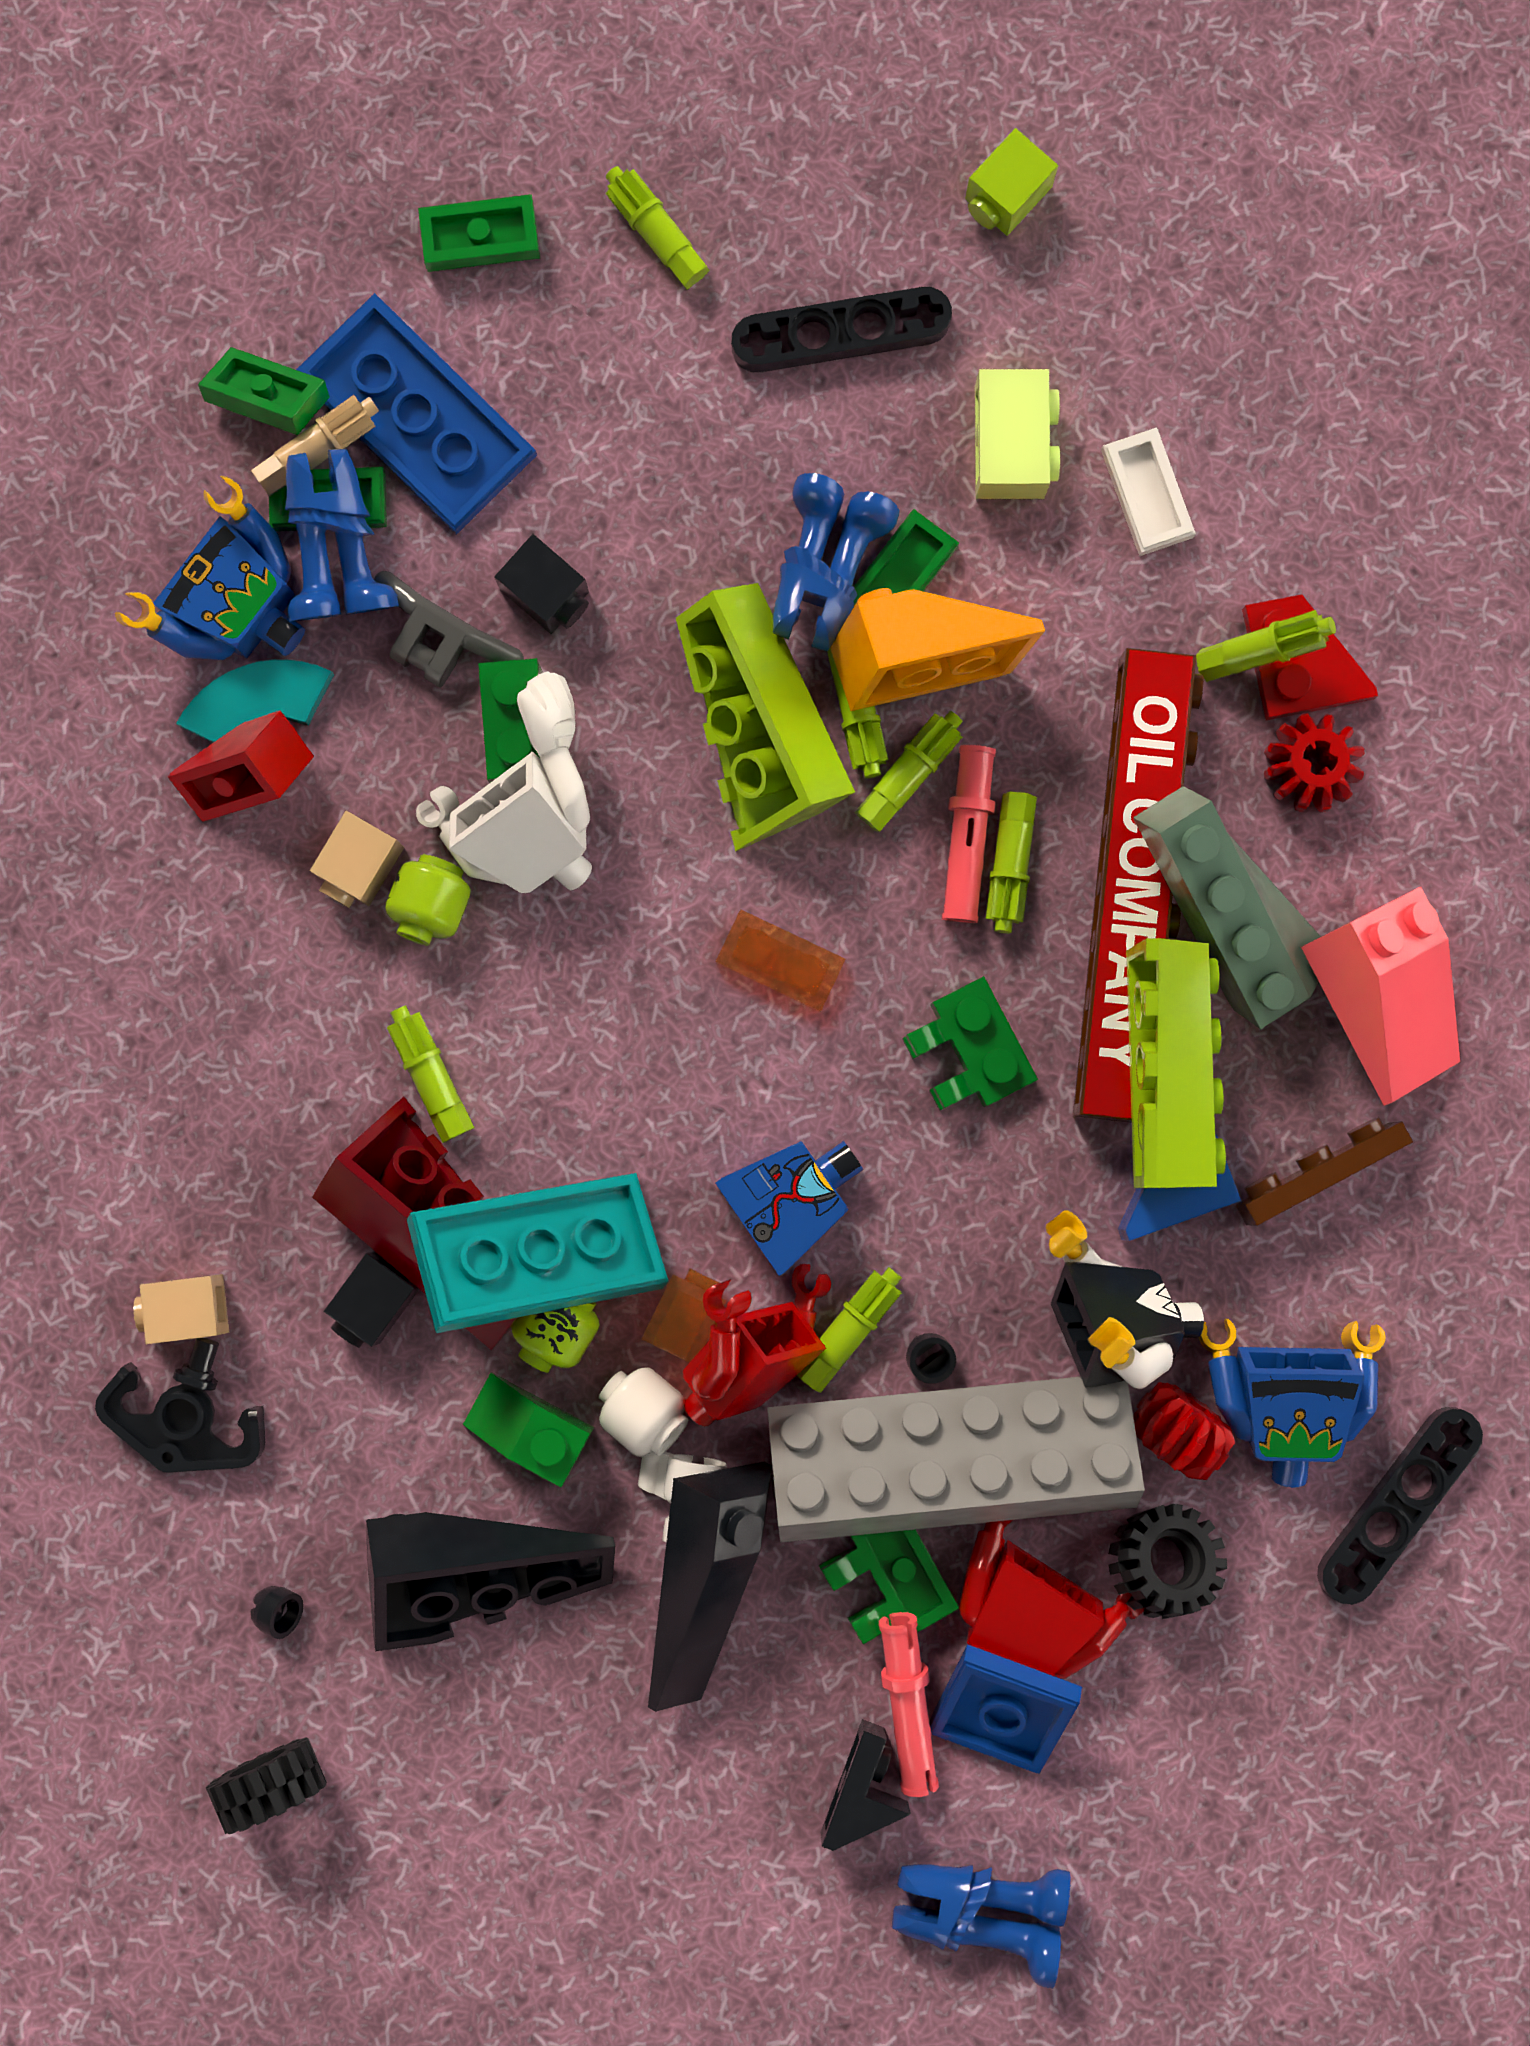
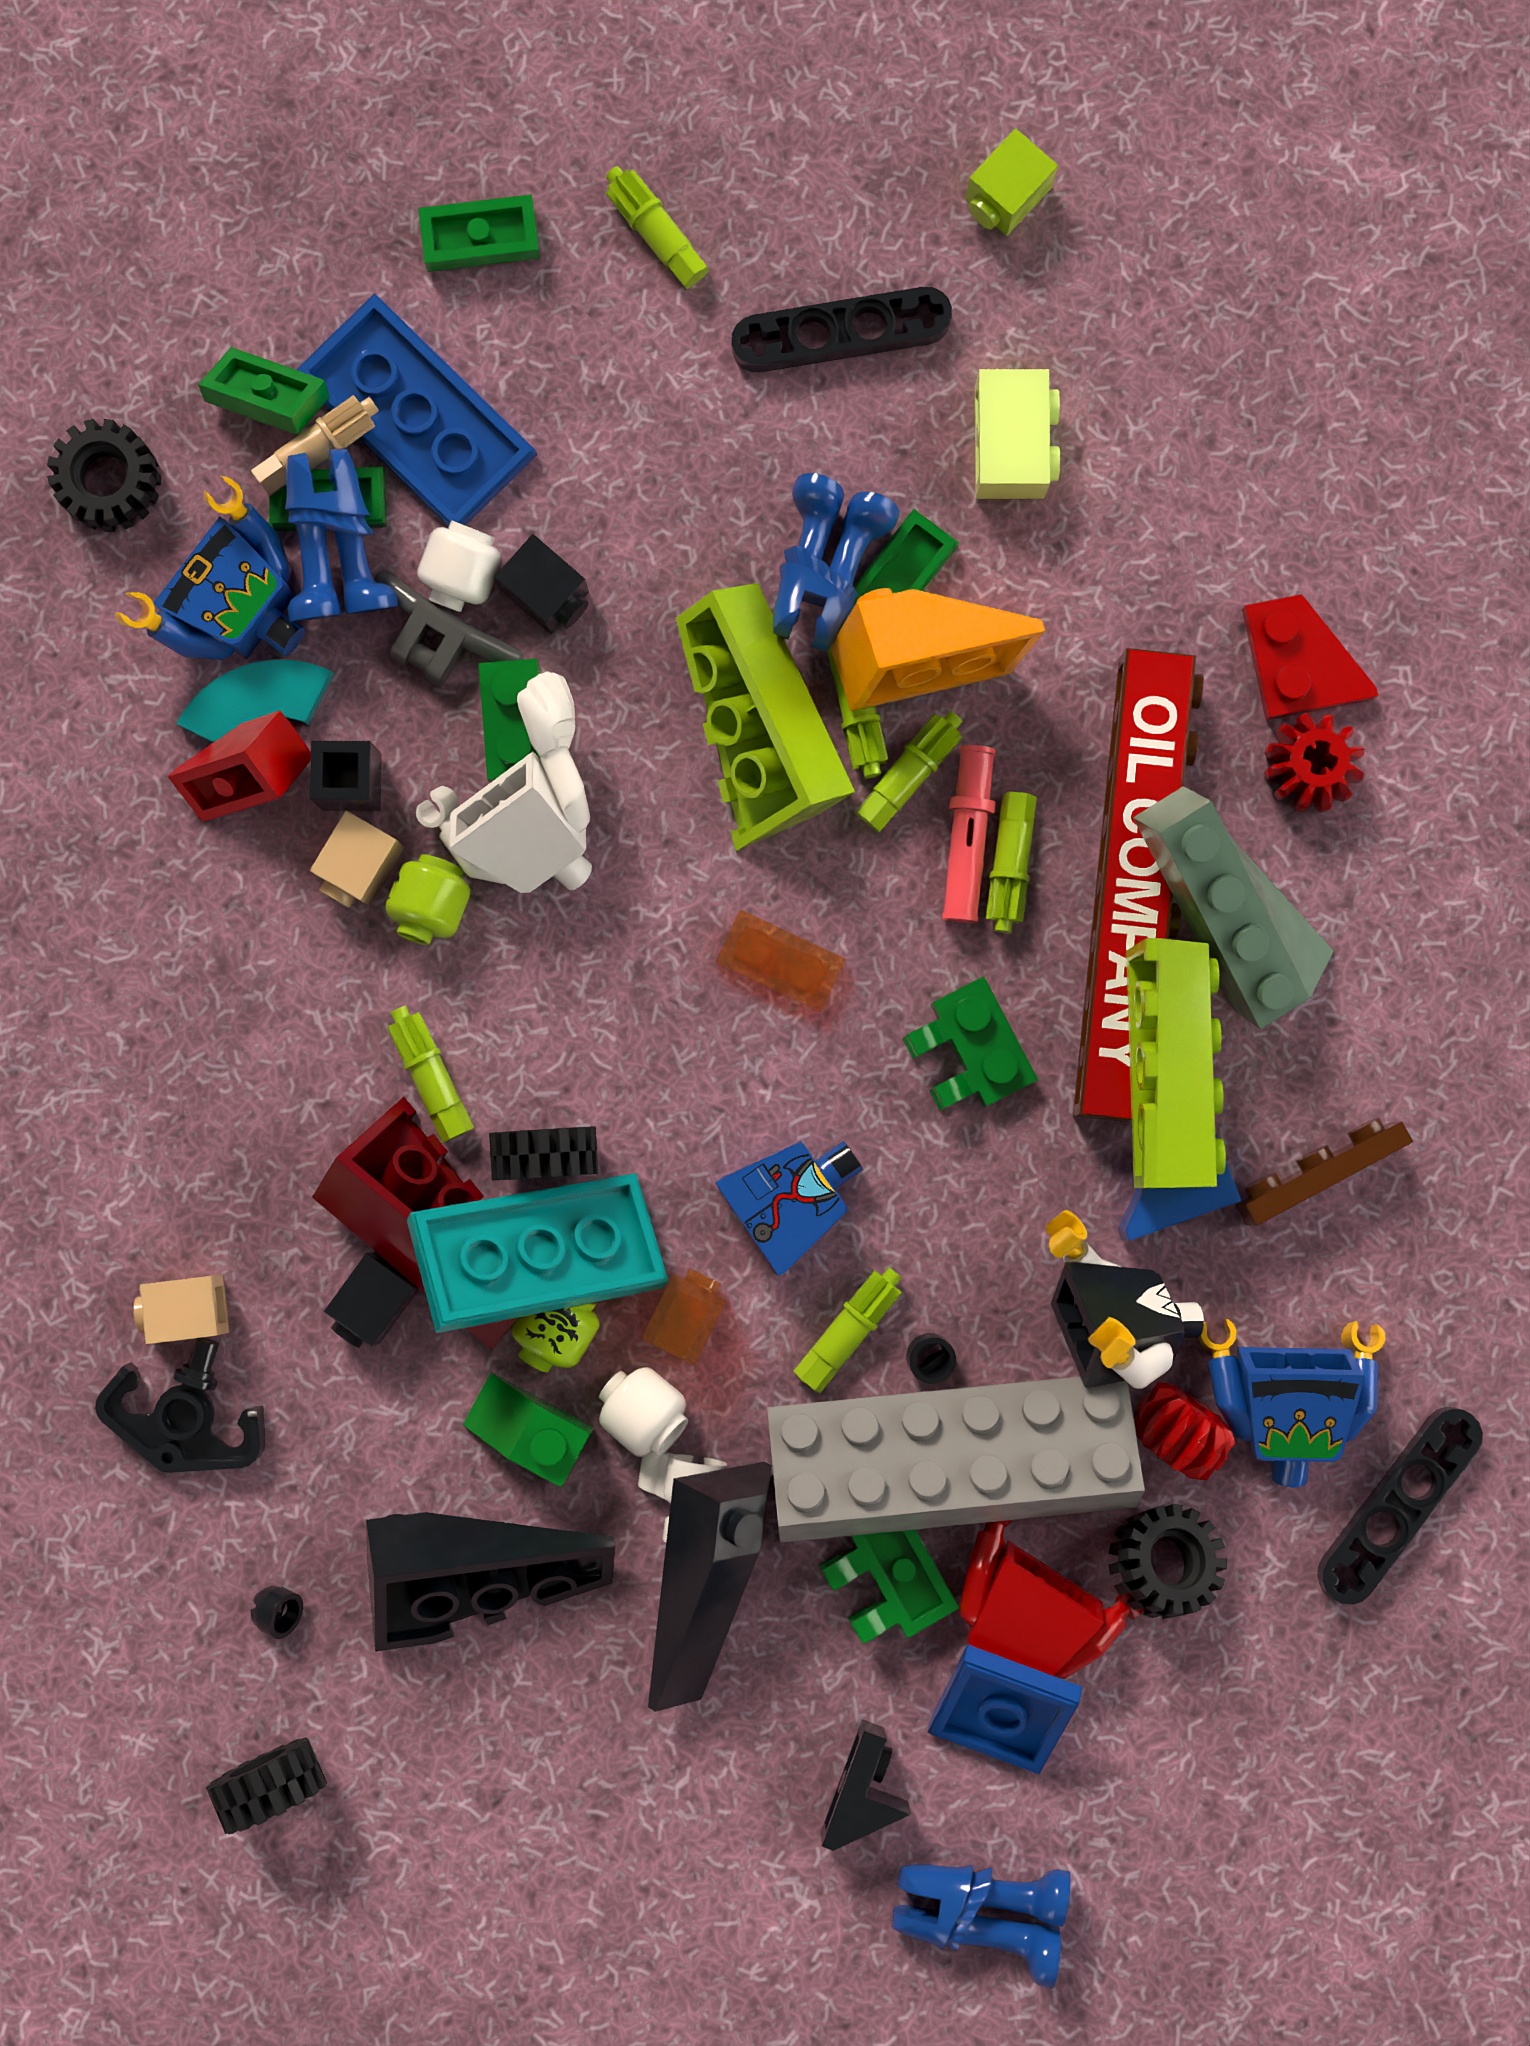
red torso [683,1264,831,1427] -> none
coral pin [879,1612,939,1797] -> none
white tile [1101,427,1196,556] -> none
lime piece [1196,610,1336,682] -> none
coral slope [1301,886,1460,1106] -> none
none -> black tyre [47,419,161,532]
none -> black brick [310,740,382,811]
none -> white head [417,520,502,612]
none -> black tyre [489,1126,599,1181]

